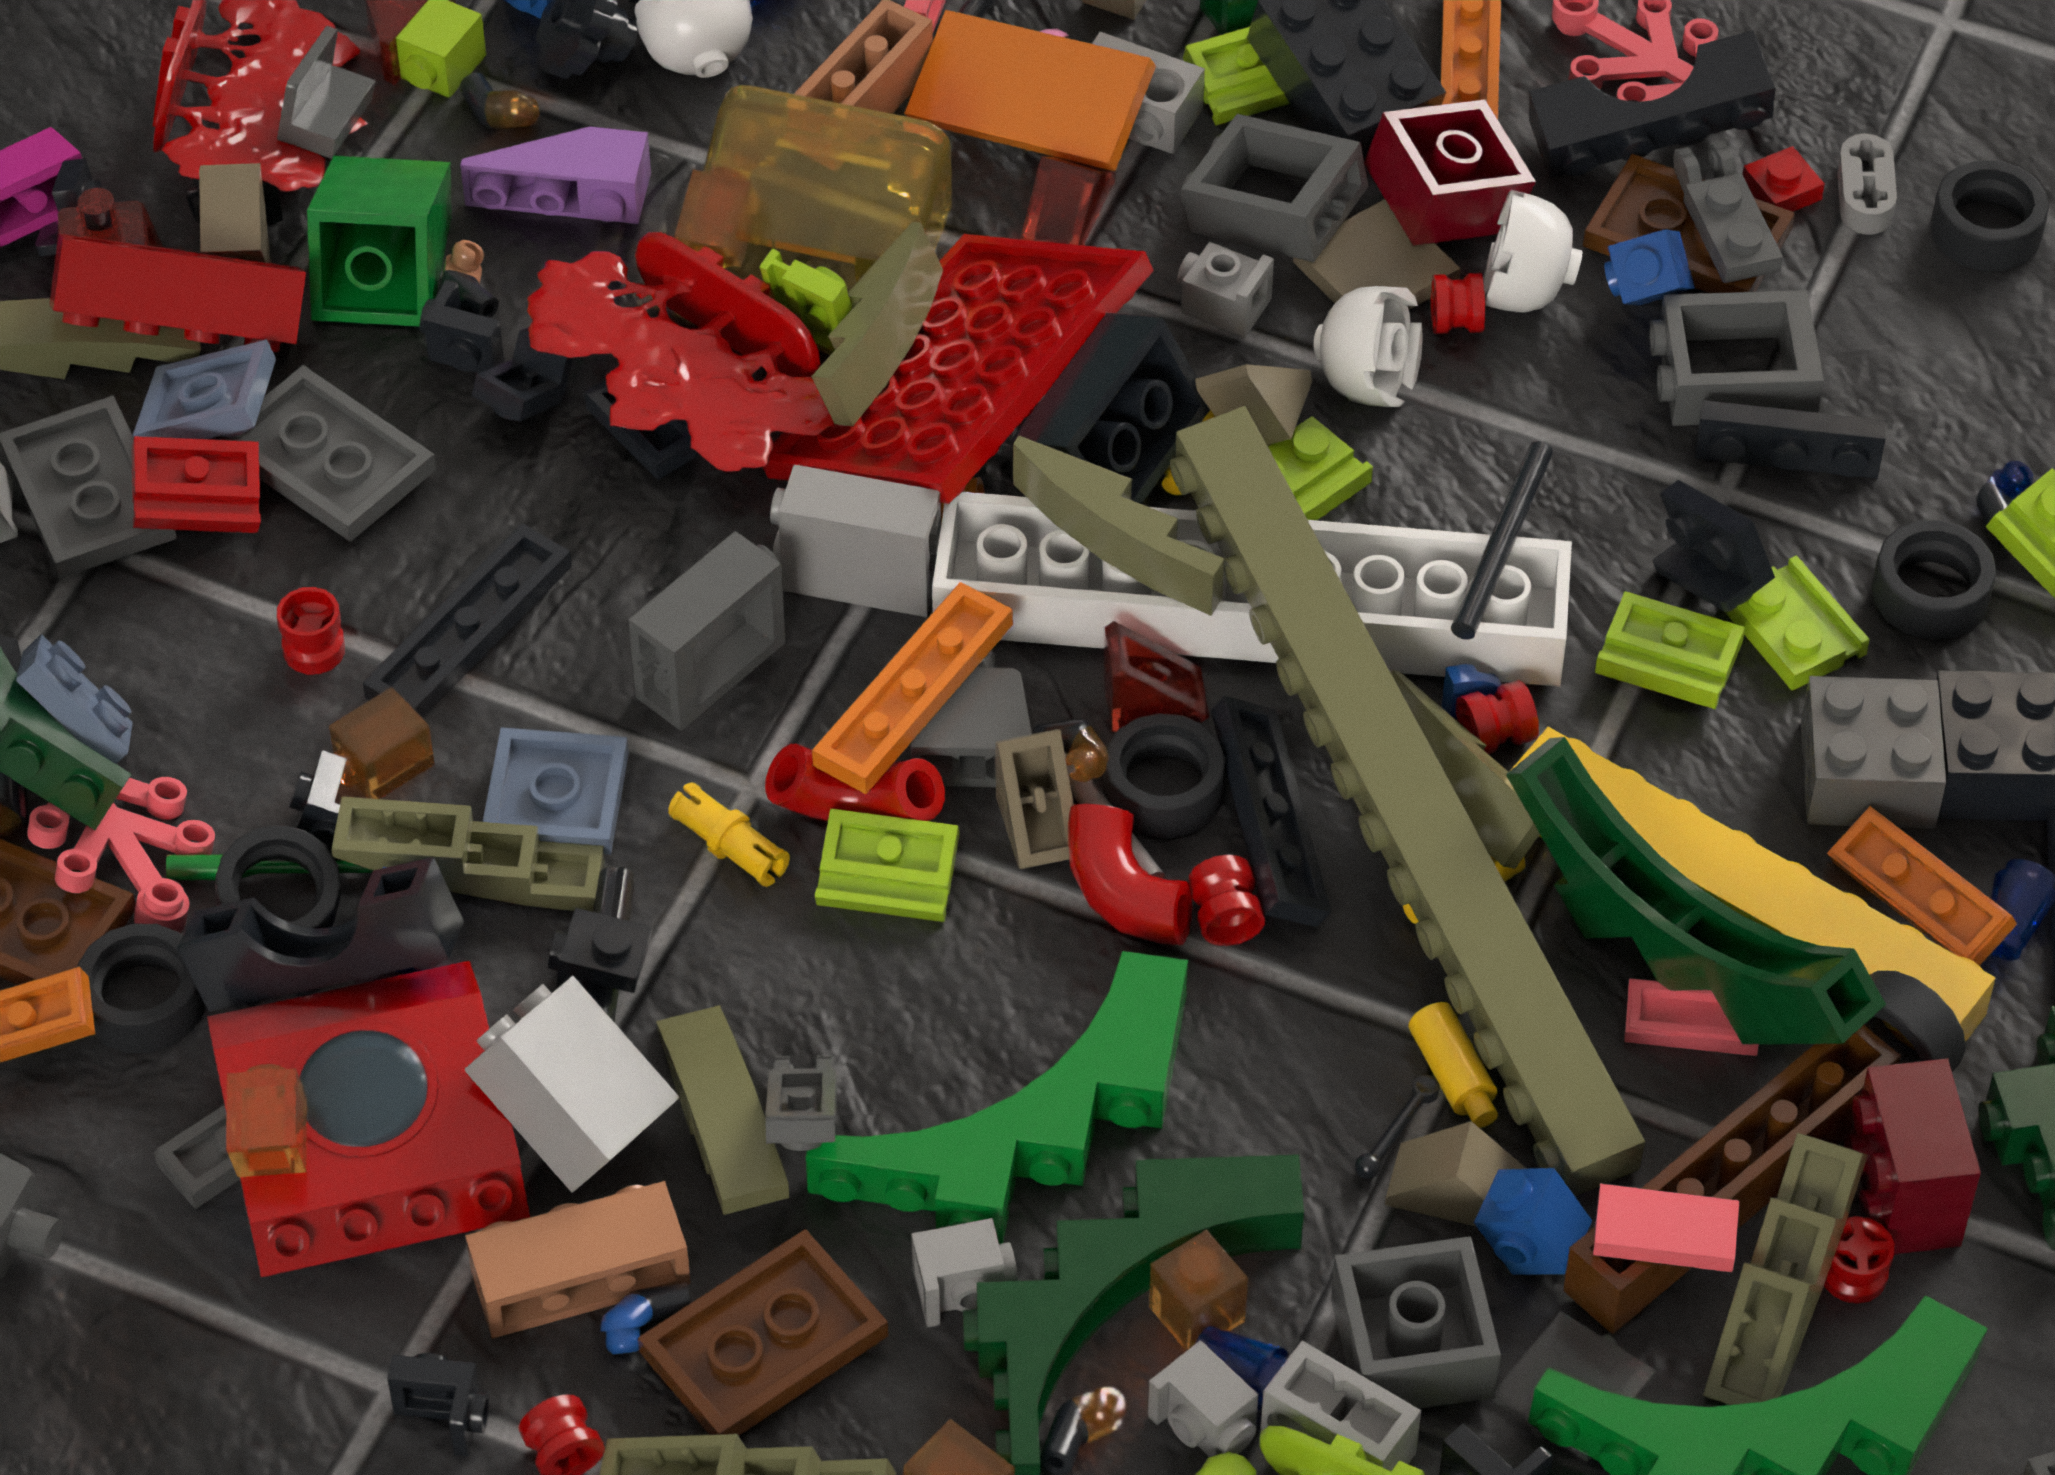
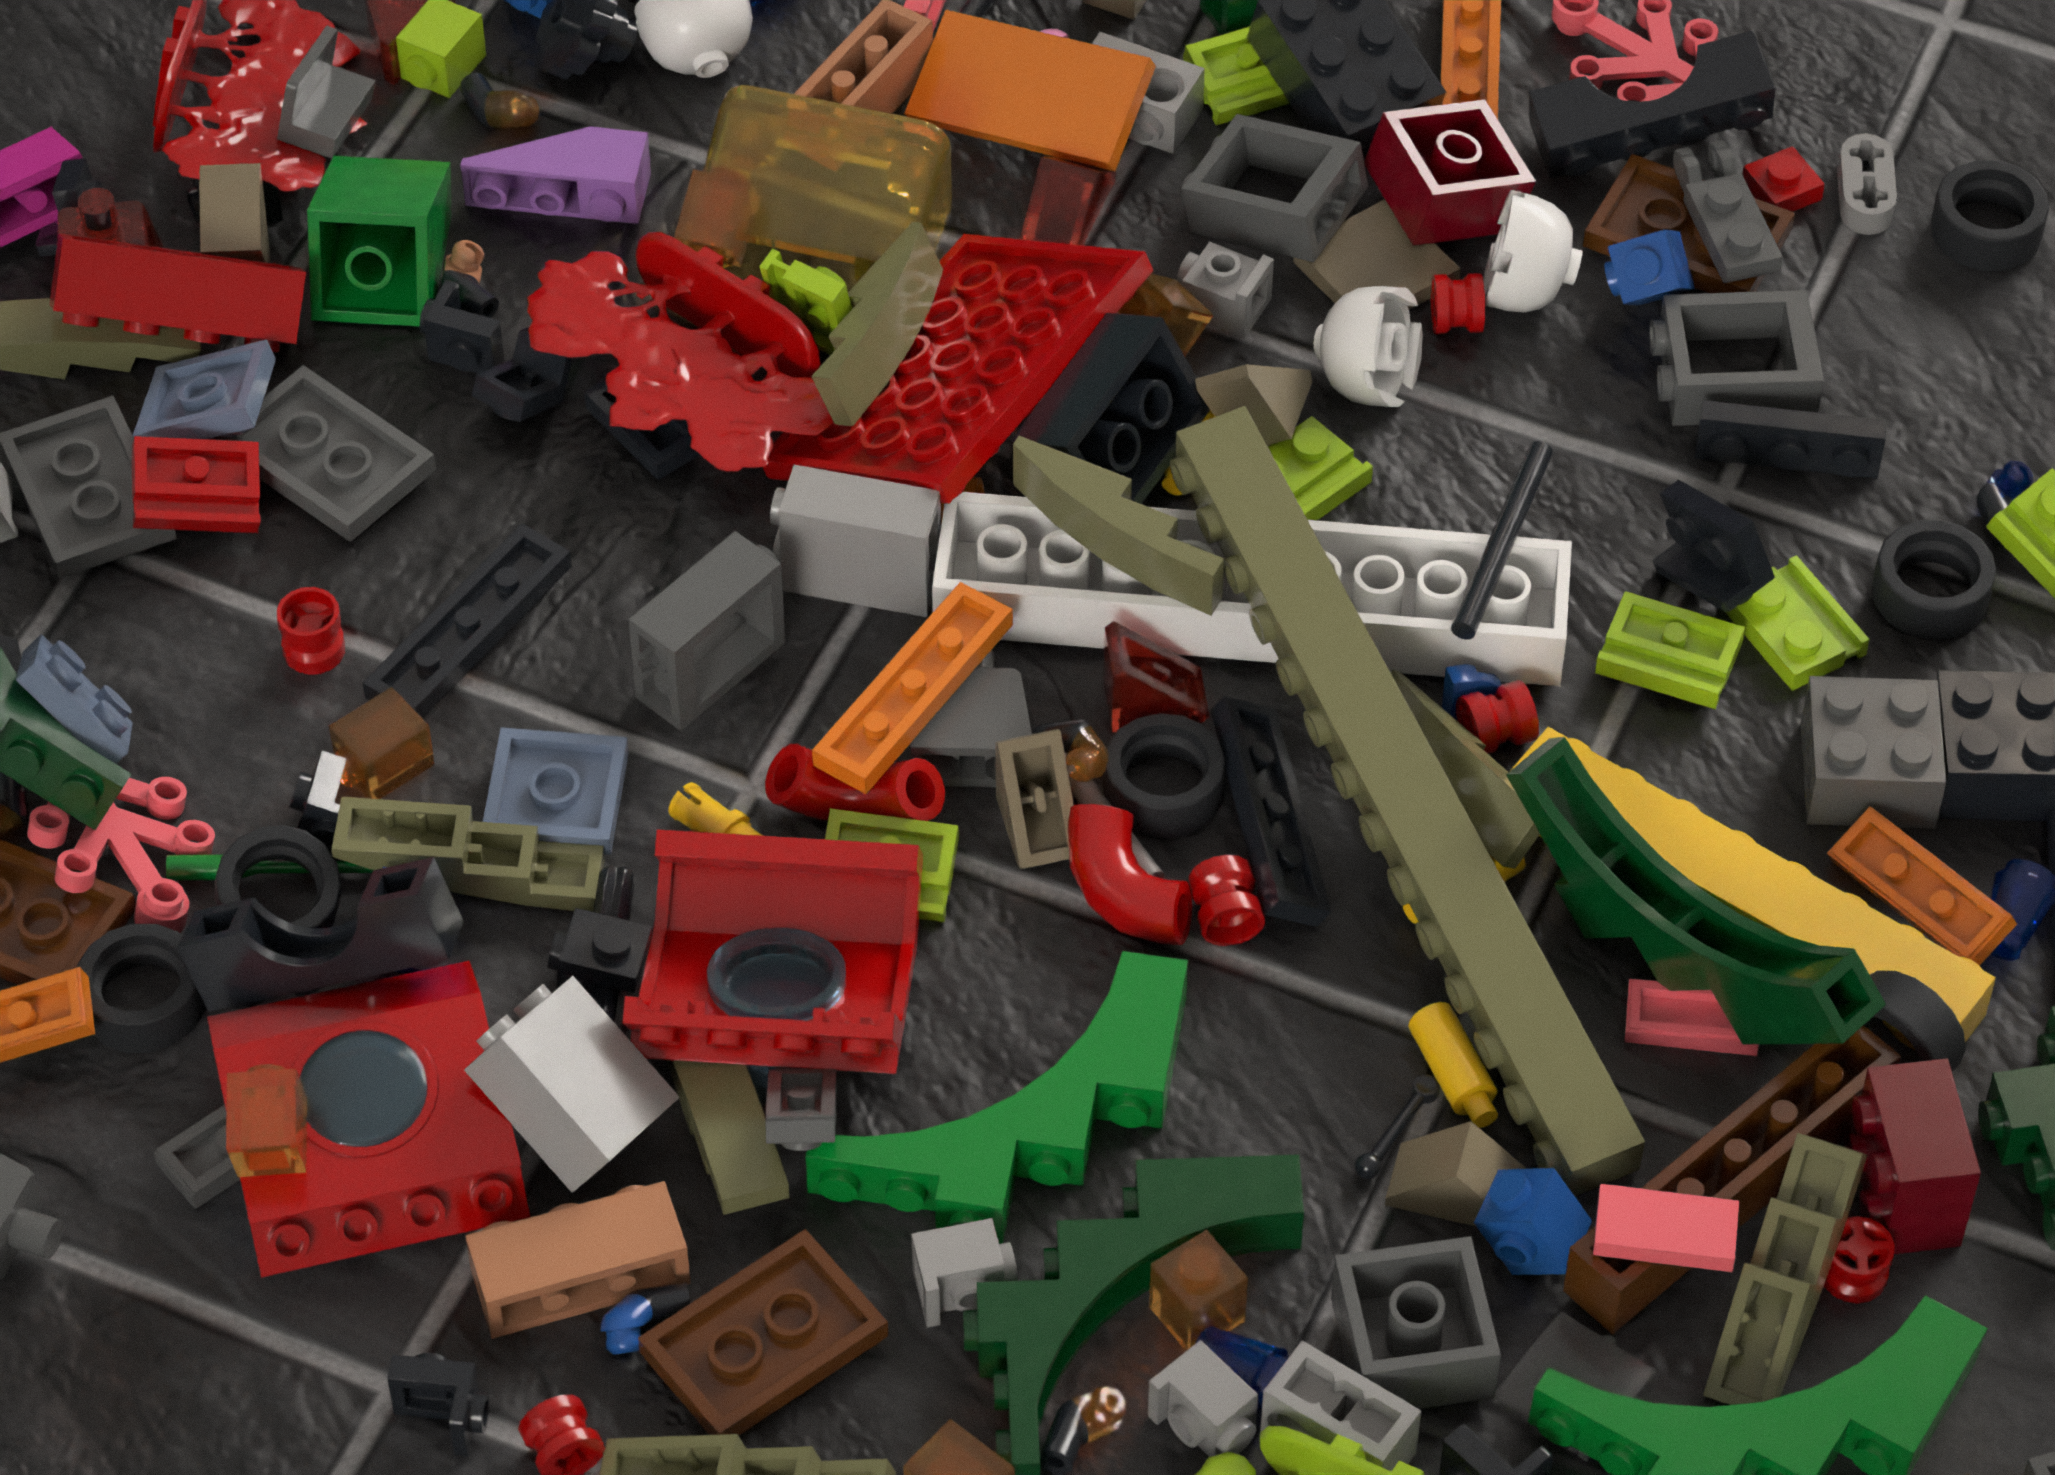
none -> red panel [623,830,923,1074]
none -> clear orange brick [1117,273,1214,356]

